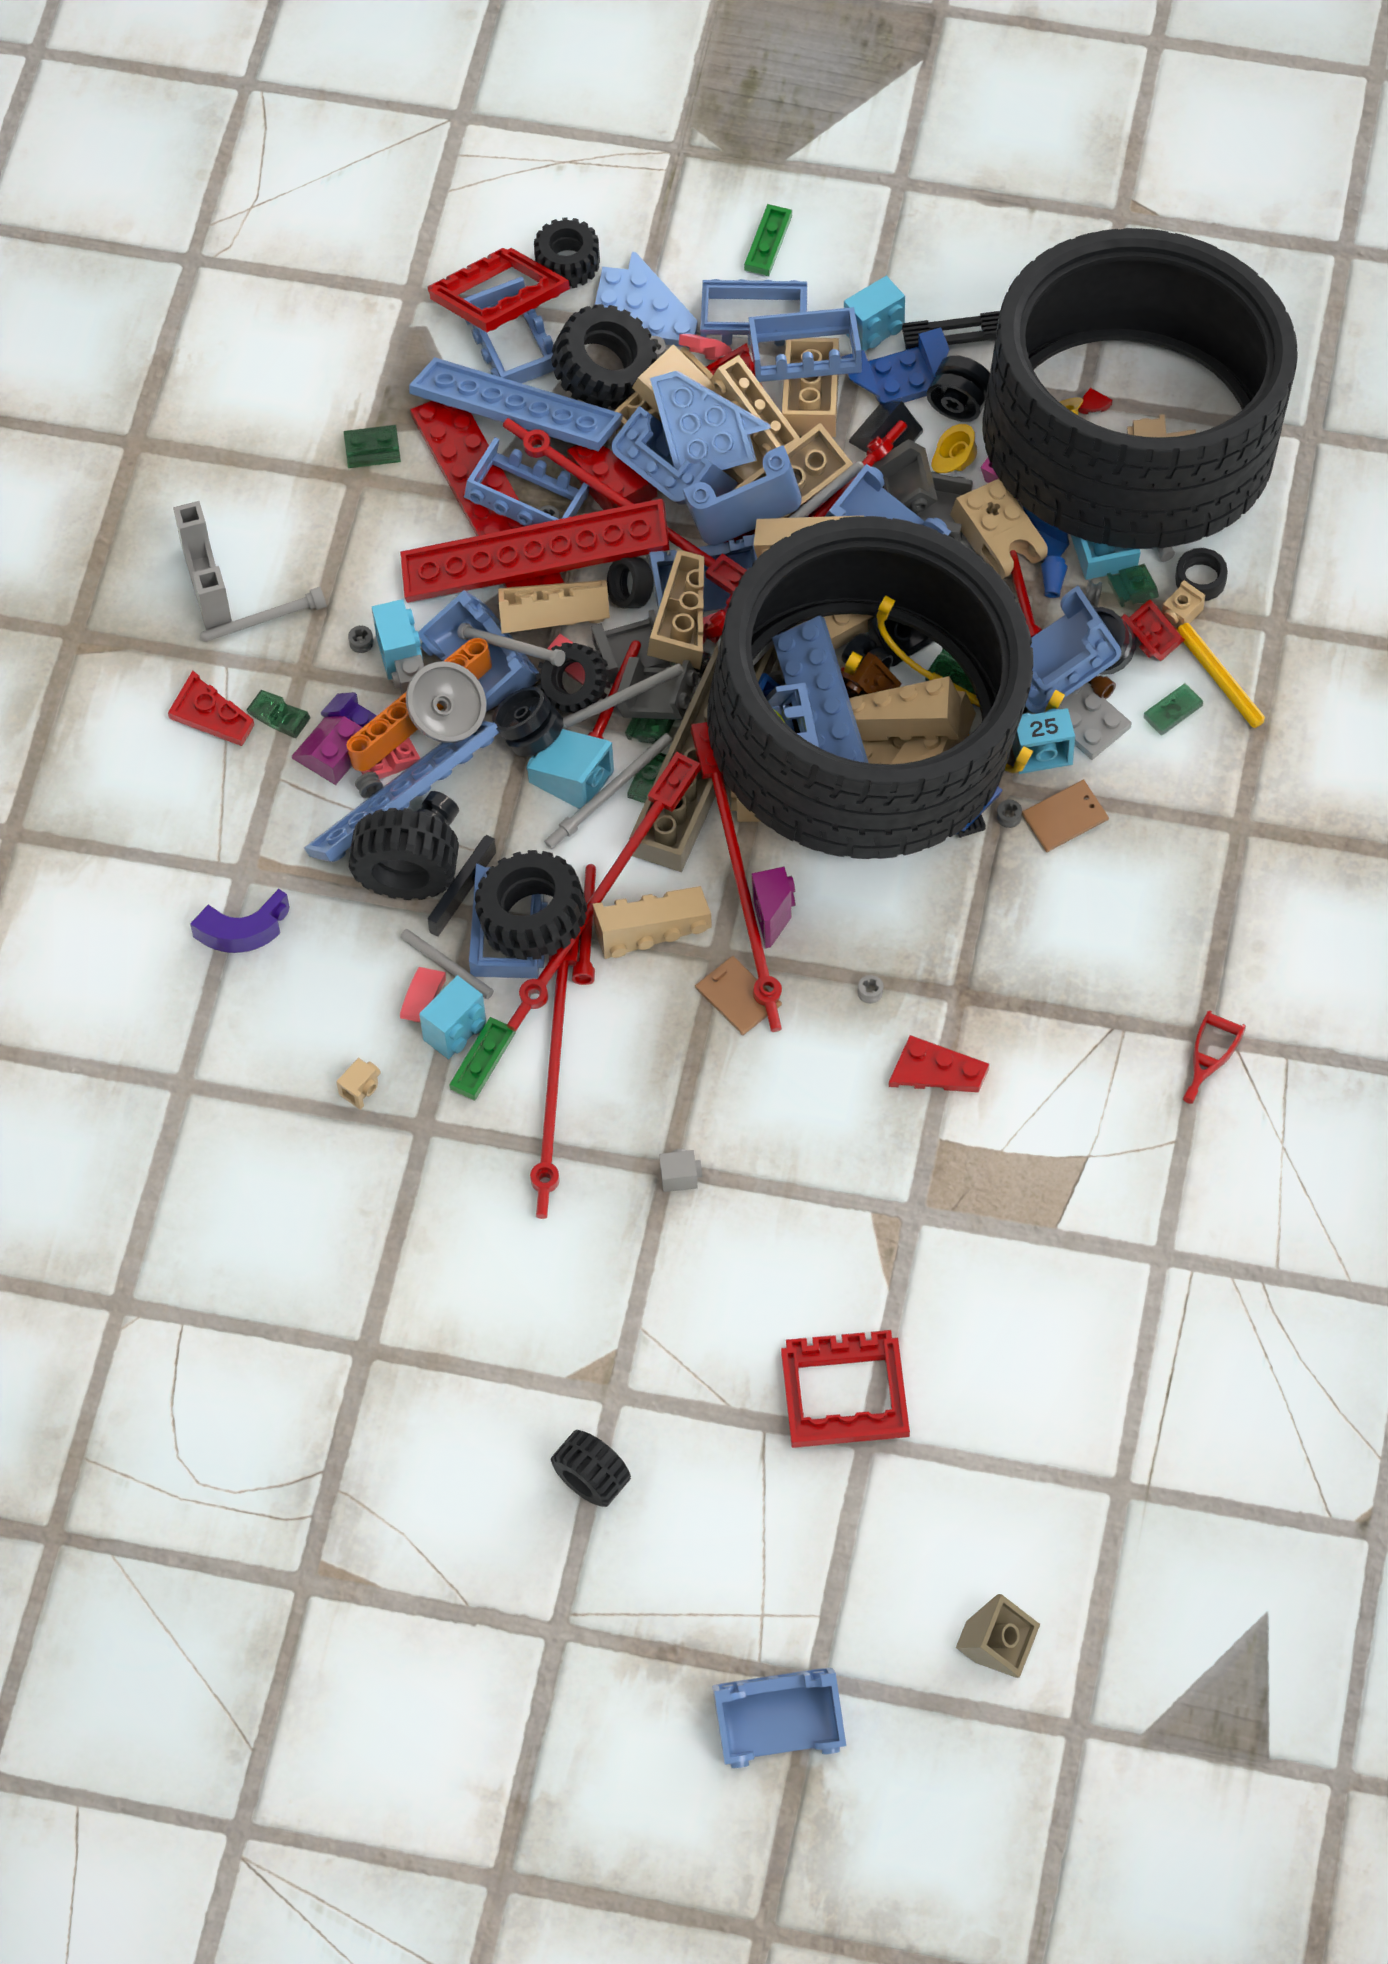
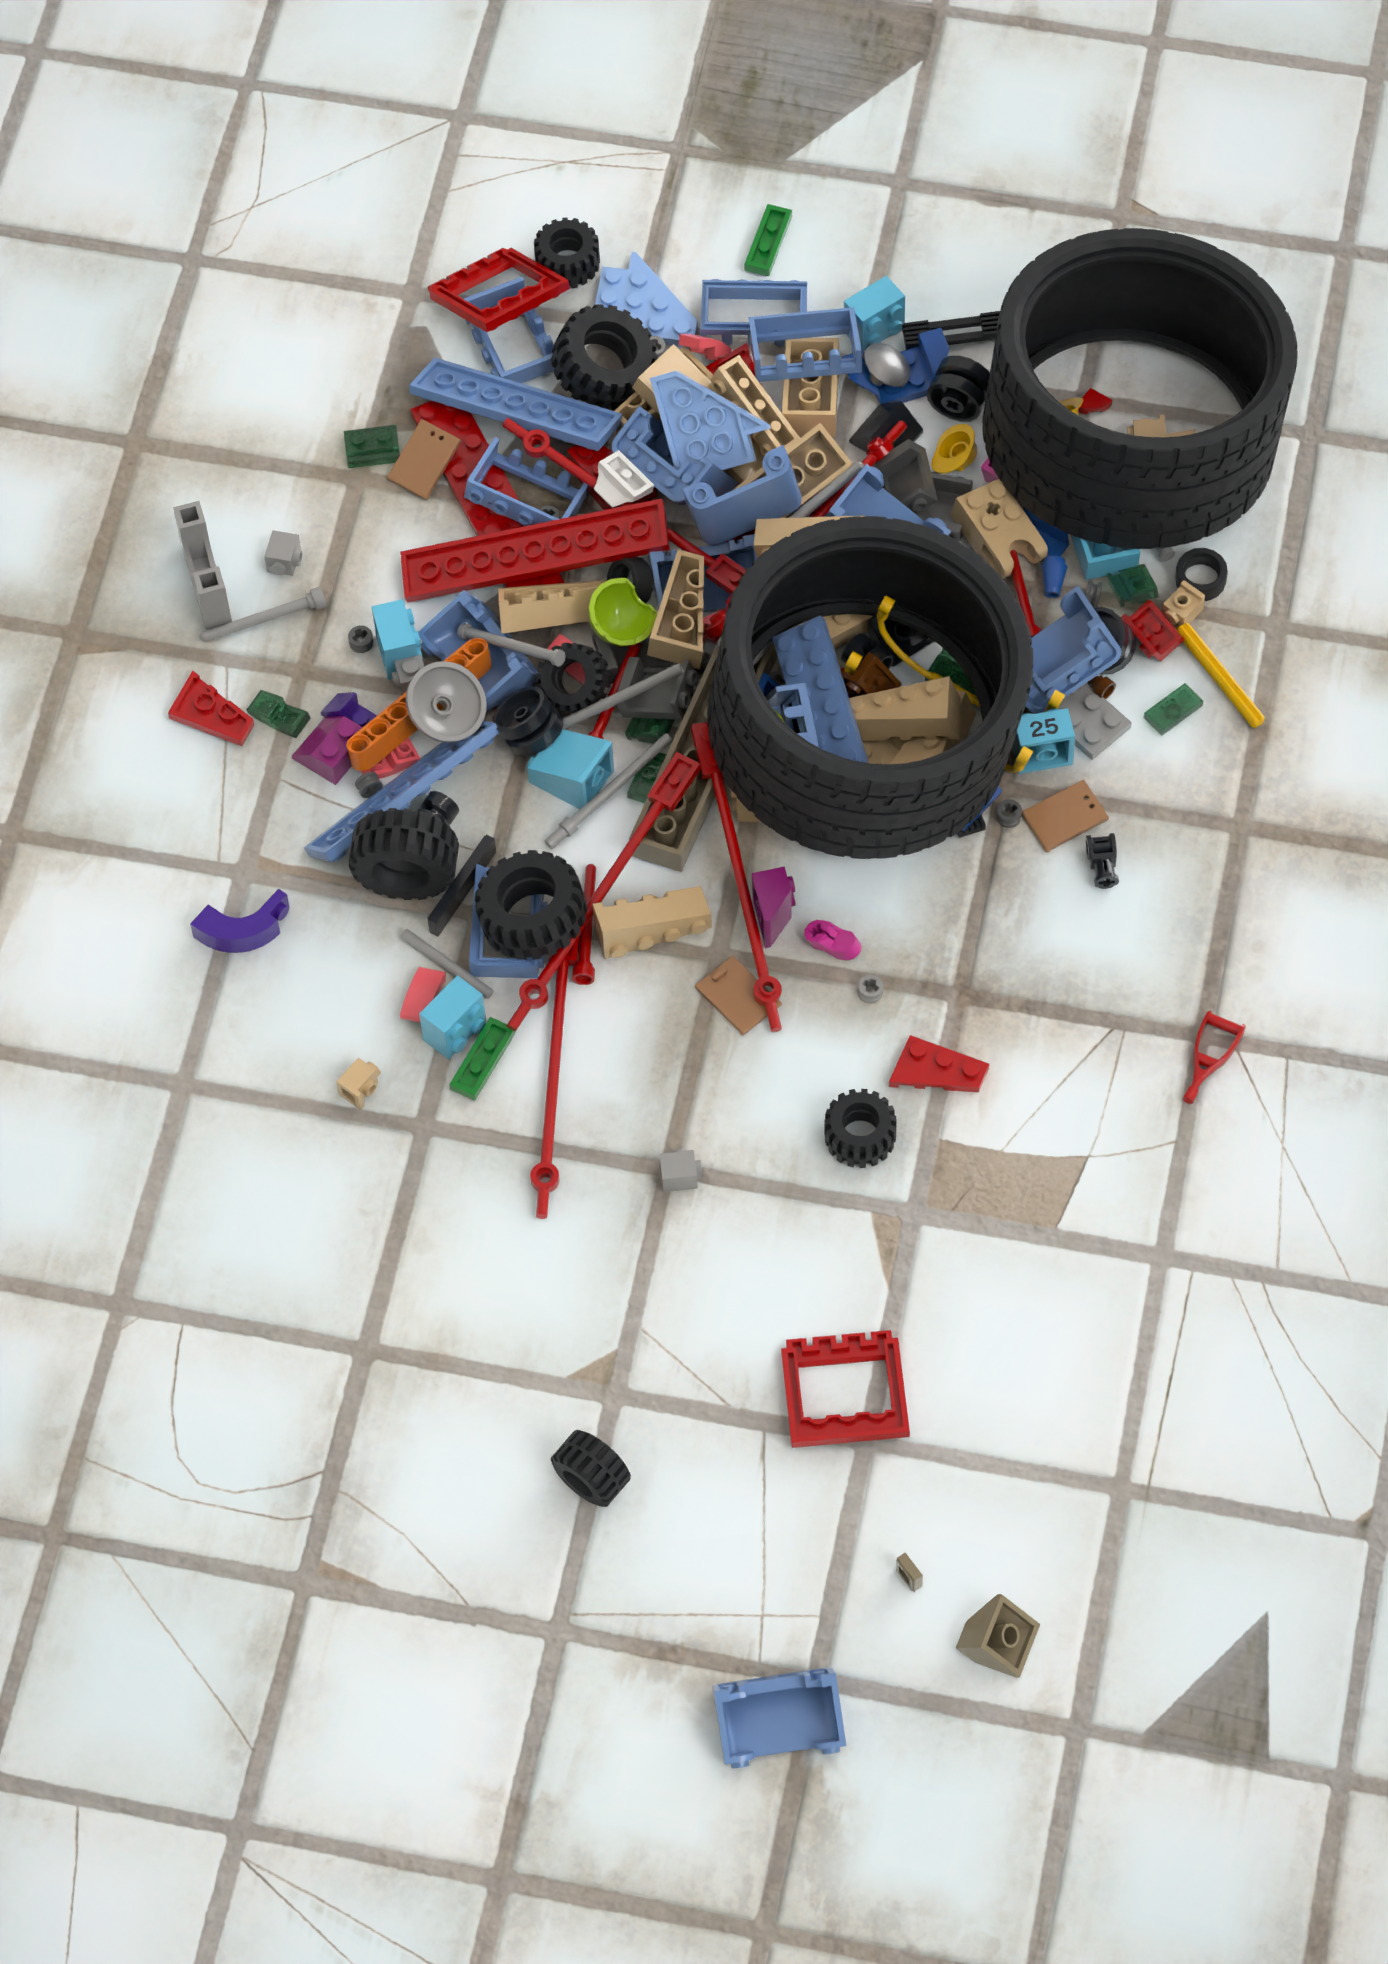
none -> light grey brick [264,530,302,576]
none -> medium nougat container [387,419,462,500]
none -> lime cylinder [588,578,657,647]
none -> white slope [594,450,654,508]
none -> dark pink piece [804,920,862,960]
none -> black tyre [824,1088,897,1168]
none -> flat silver dish [862,343,911,387]
none -> dark tan tile [896,1552,923,1592]
none -> black connector [1085,833,1119,889]

